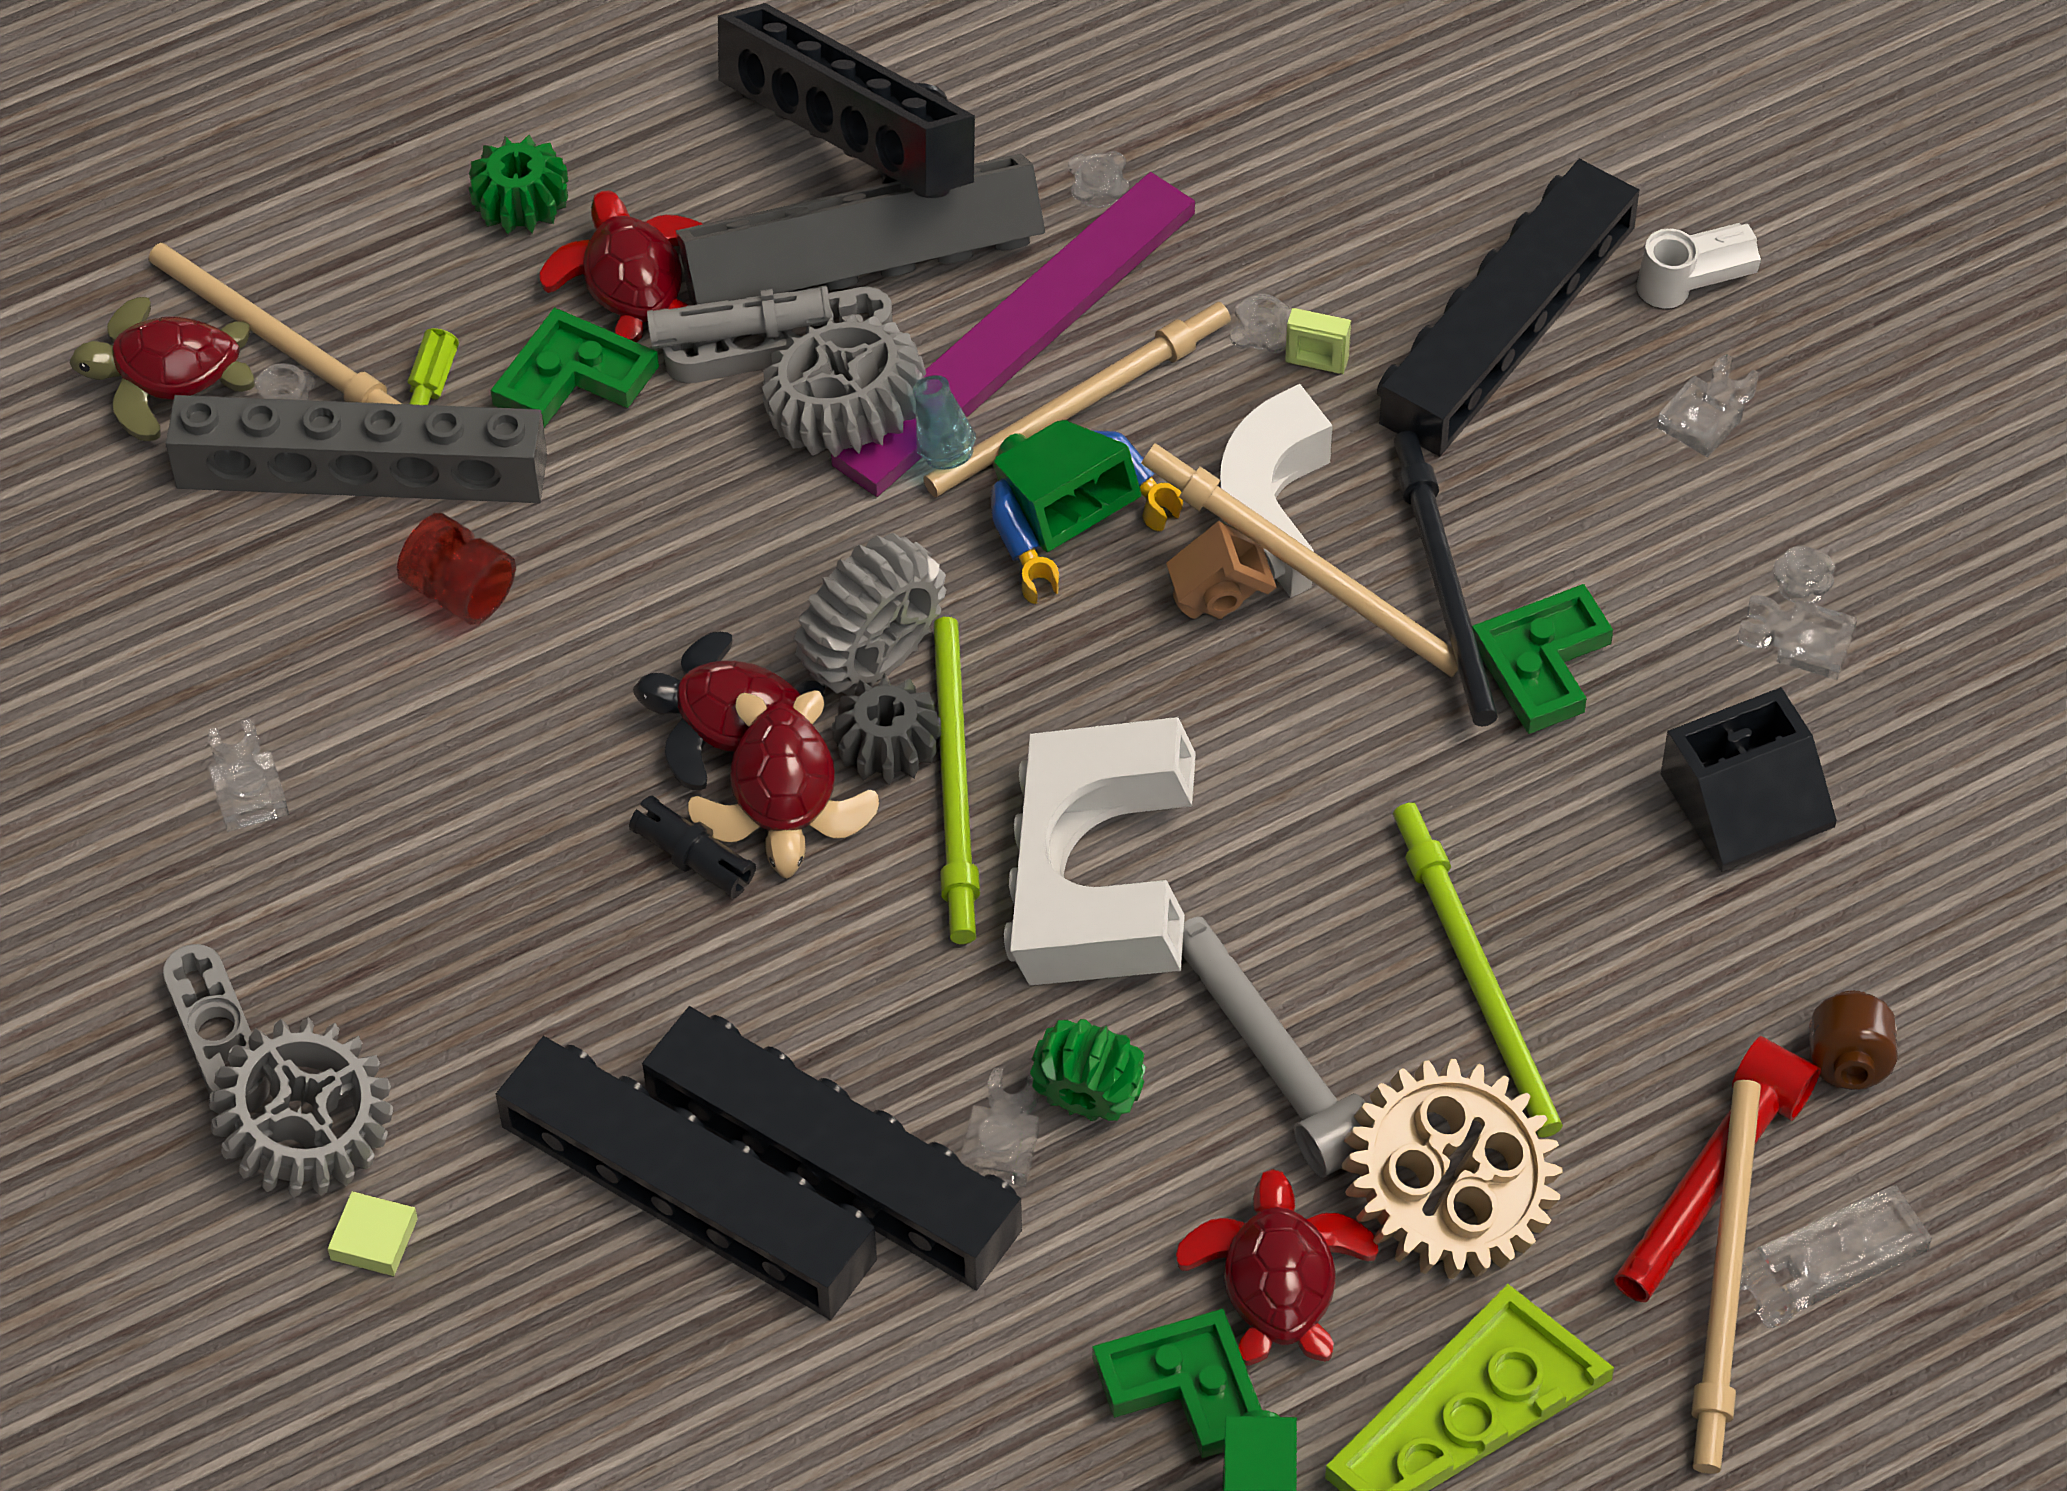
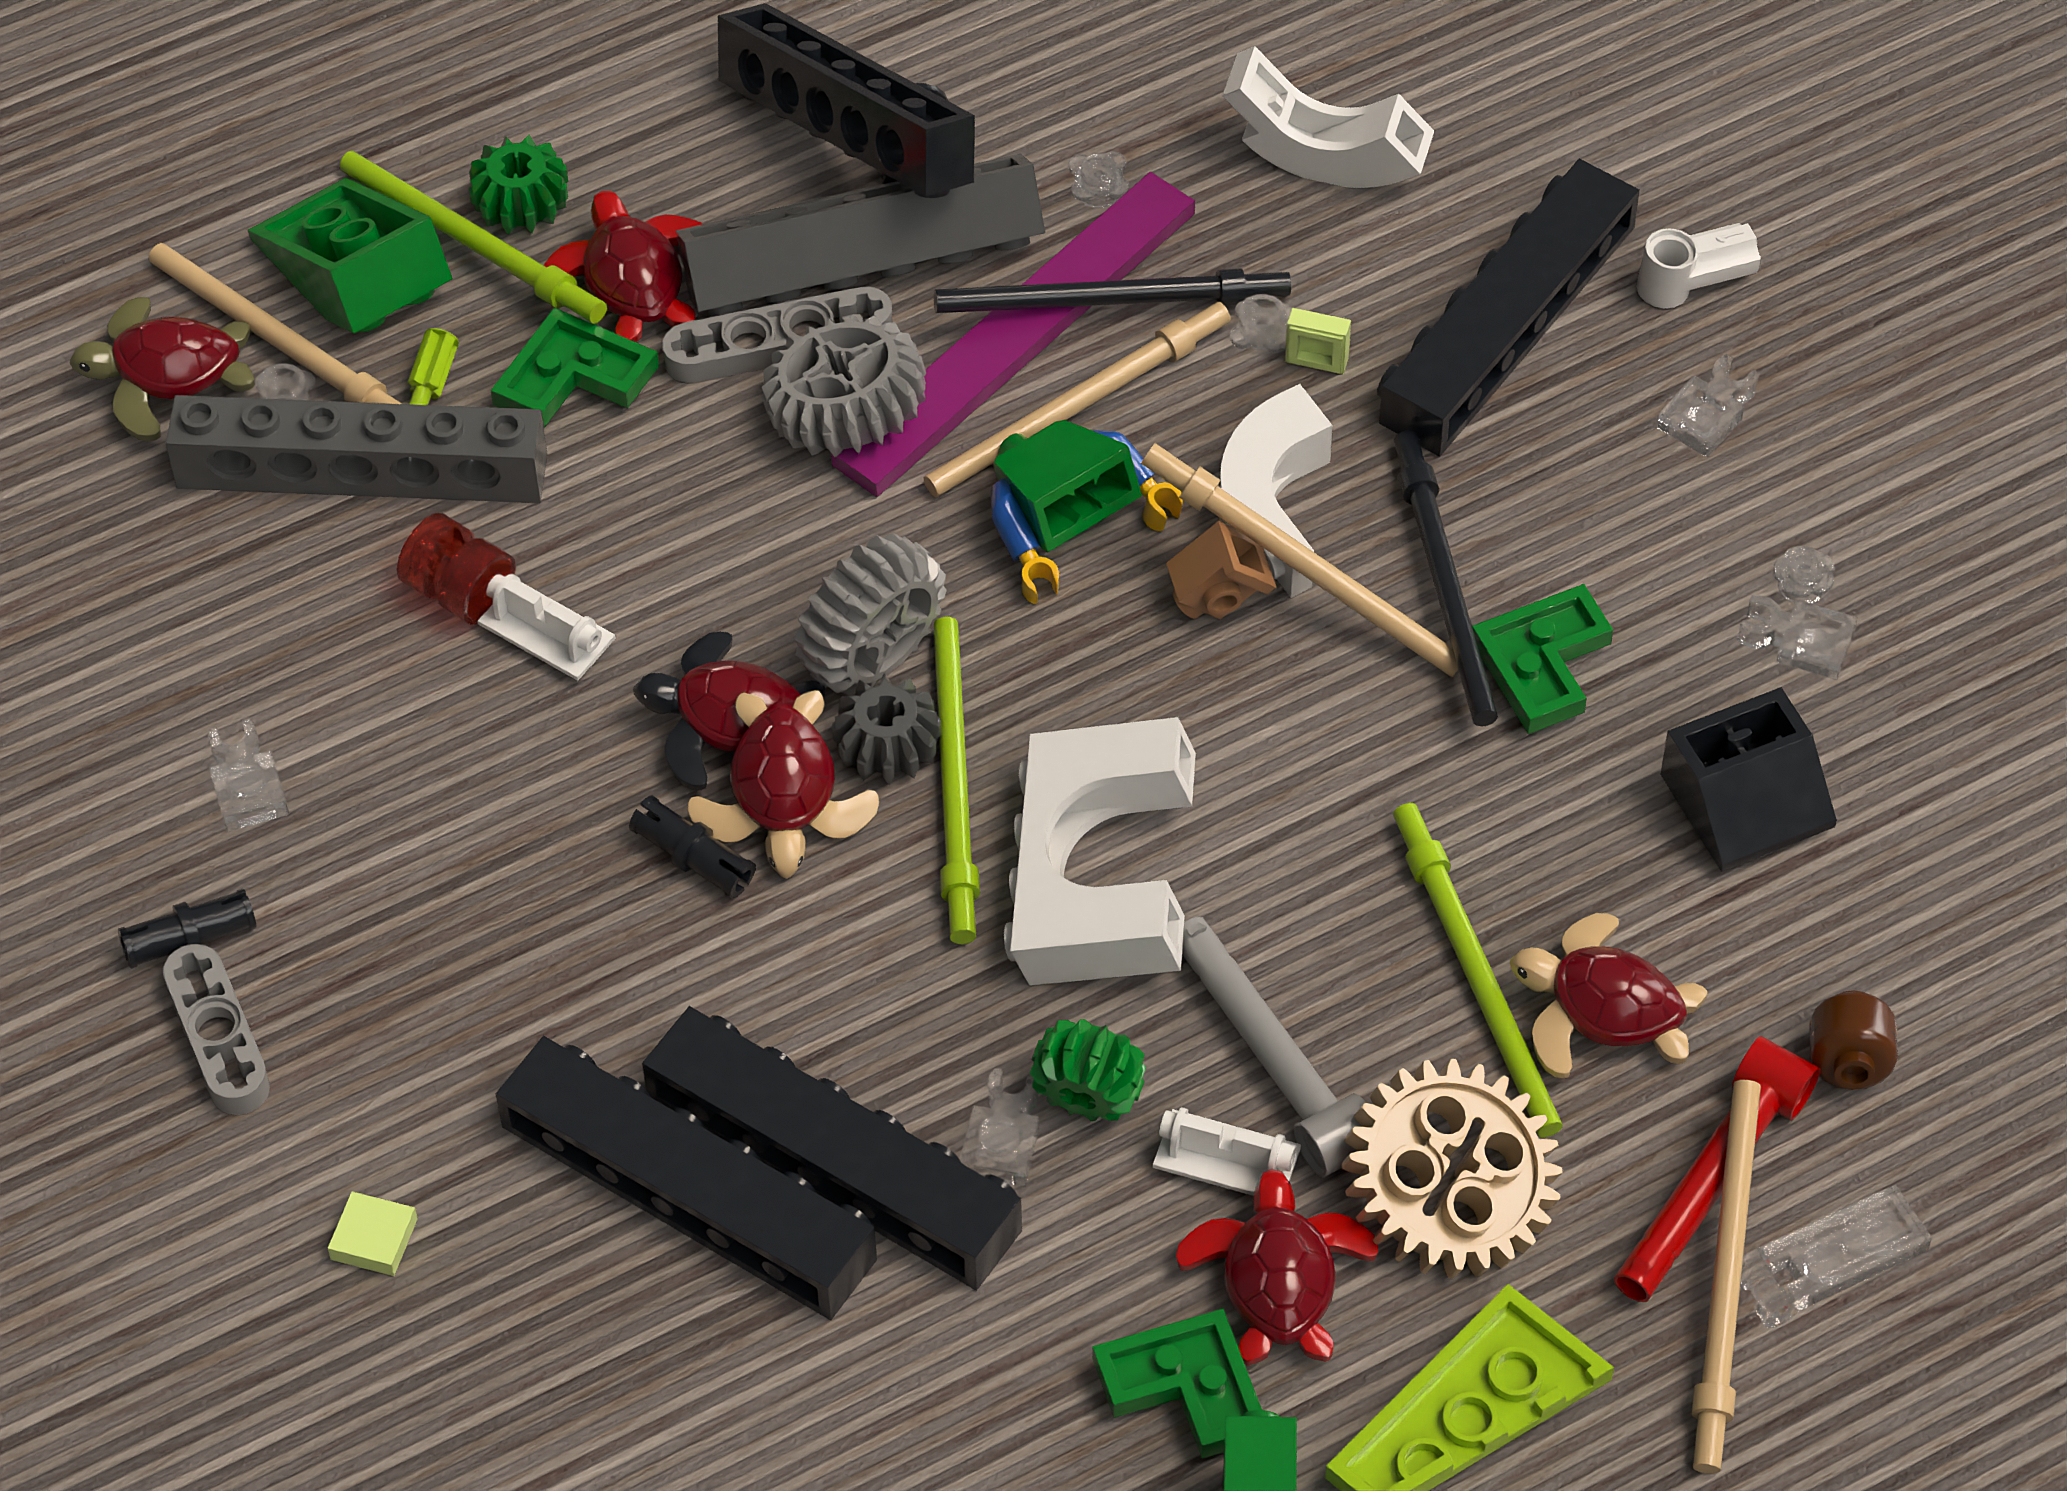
light grey gear [209,1017,393,1198] -> none
light grey pin [647,286,832,350] -> none
clear light blue cone [913,375,976,470] -> none
none -> black pin [118,888,256,969]
none -> green slope [248,177,453,334]
none -> lime bar [340,151,607,324]
none -> white hinge [478,574,616,681]
none -> black bar [934,268,1291,314]
none -> white hinge [1153,1107,1301,1196]
none -> white arch [1223,46,1434,188]
none -> animal [1510,913,1707,1079]

